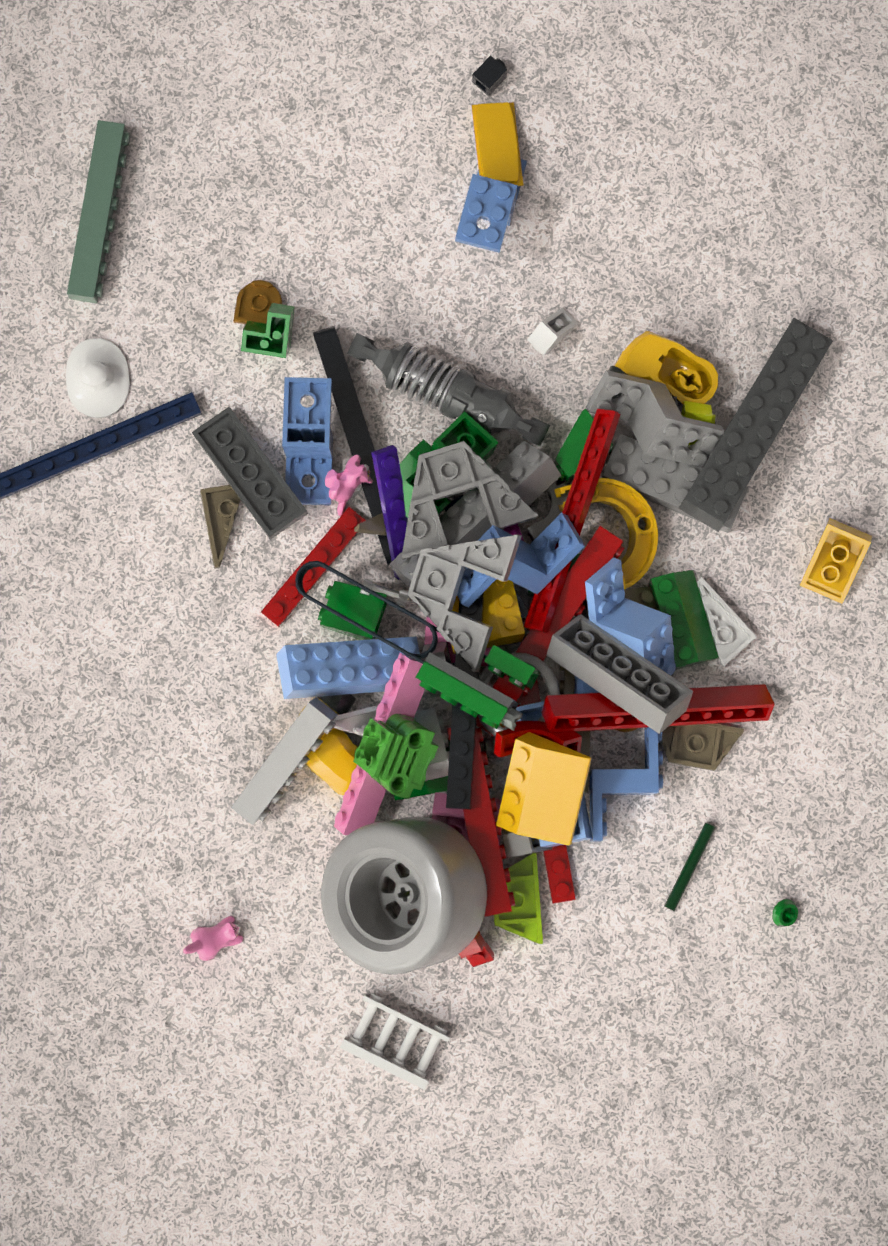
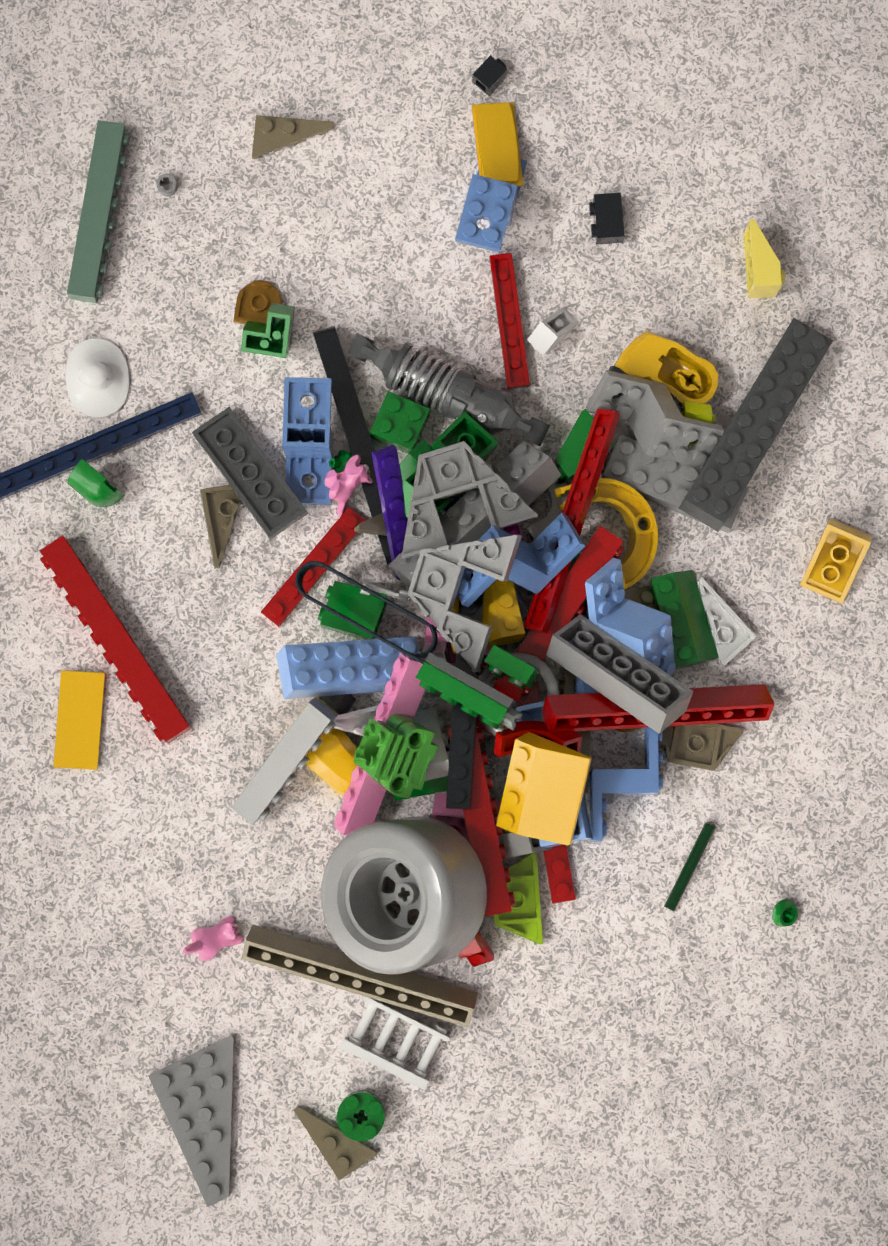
none -> red brick [39,535,191,744]
none -> yellow piece [53,670,105,770]
none -> green brick [67,459,123,507]
none -> light grey wing [148,1035,235,1207]
none -> light grey bush [156,174,178,196]
none -> dark tan brick [241,924,478,1027]
none -> dark tan wing [252,115,335,159]
none -> dark tan wing [294,1106,378,1180]
none -> green plant [329,450,352,473]
none -> green brick [337,1090,385,1142]
none -> green brick [370,391,430,454]
none -> red plate [489,253,530,390]
none -> black brick [589,192,625,245]
none -> light yellow slope [744,219,785,298]

